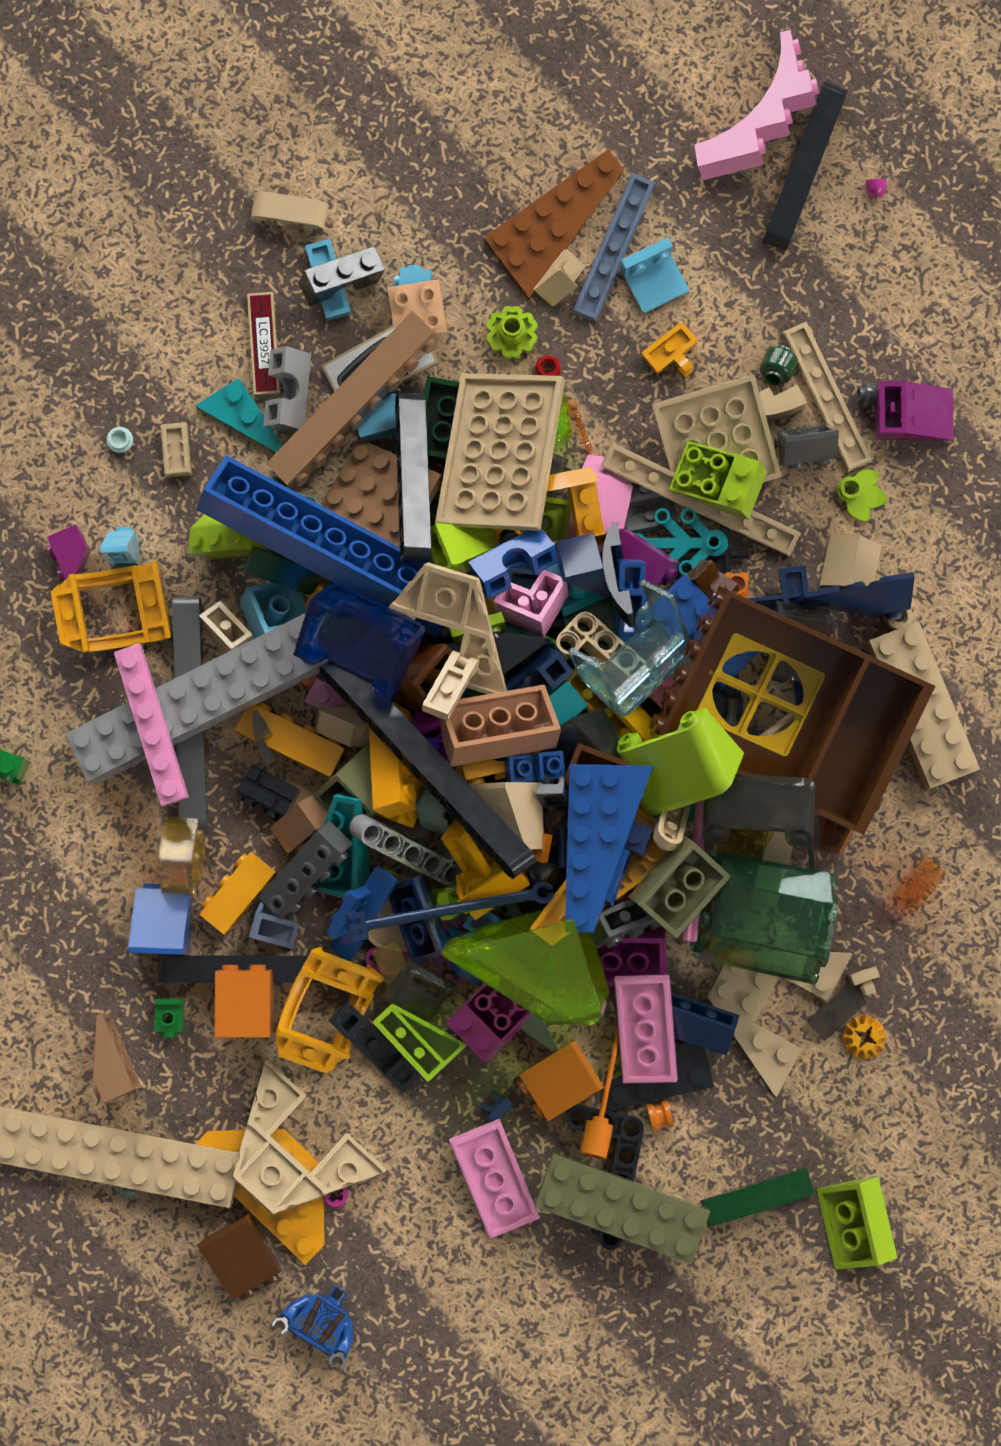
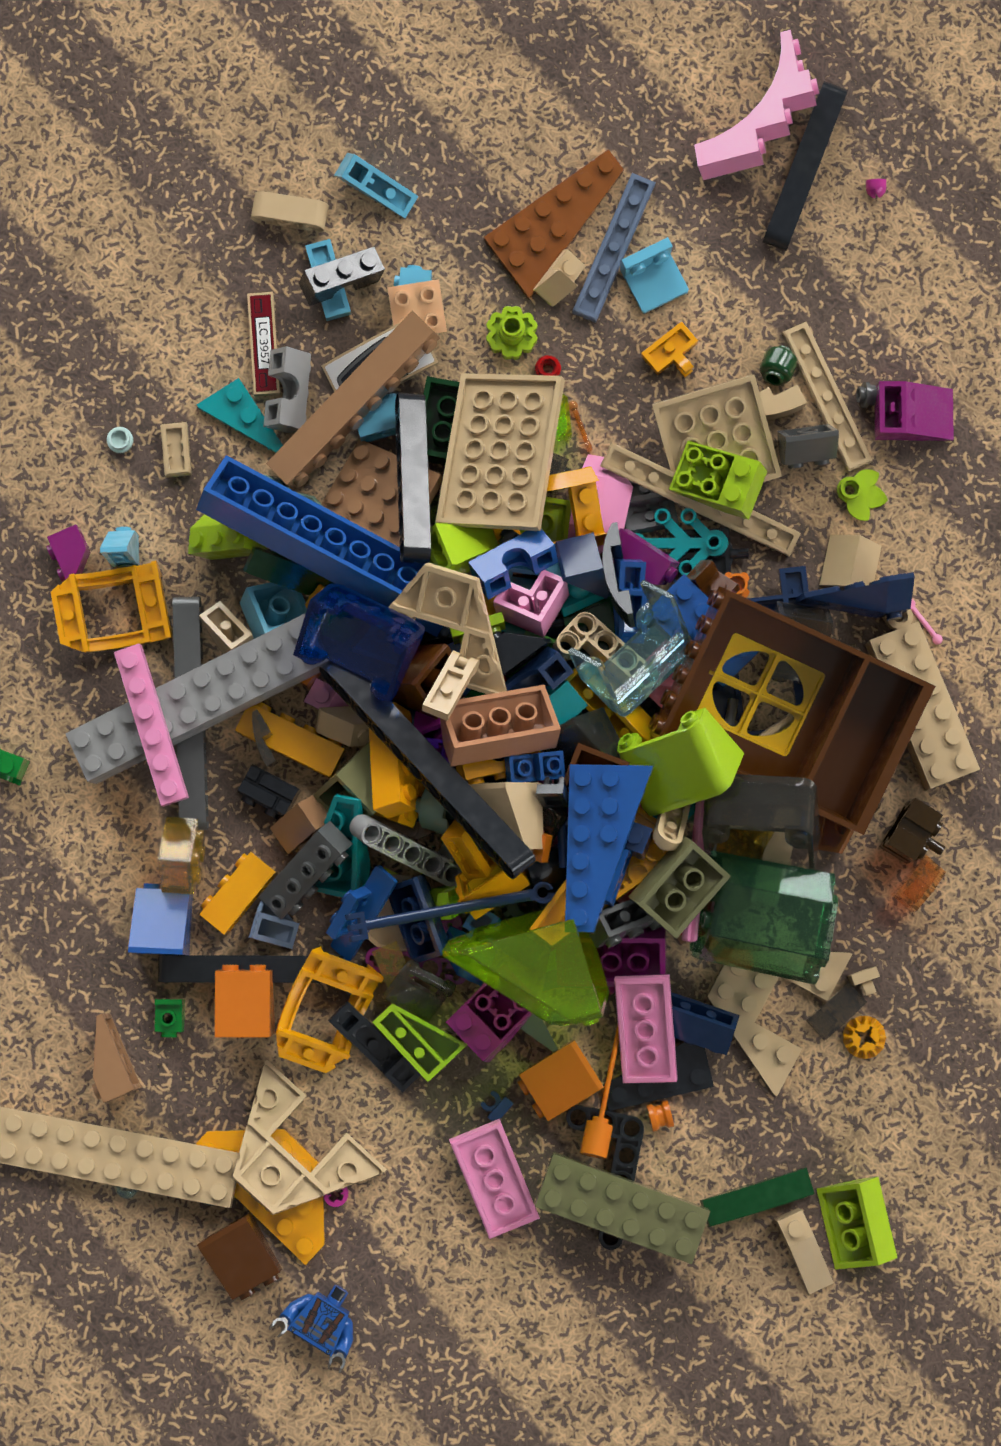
none -> medium azure slope [334,153,418,218]
none -> tan slope [774,1207,834,1295]
none -> dark brown brick [879,798,945,864]
none -> bright pink hinge [911,599,943,645]

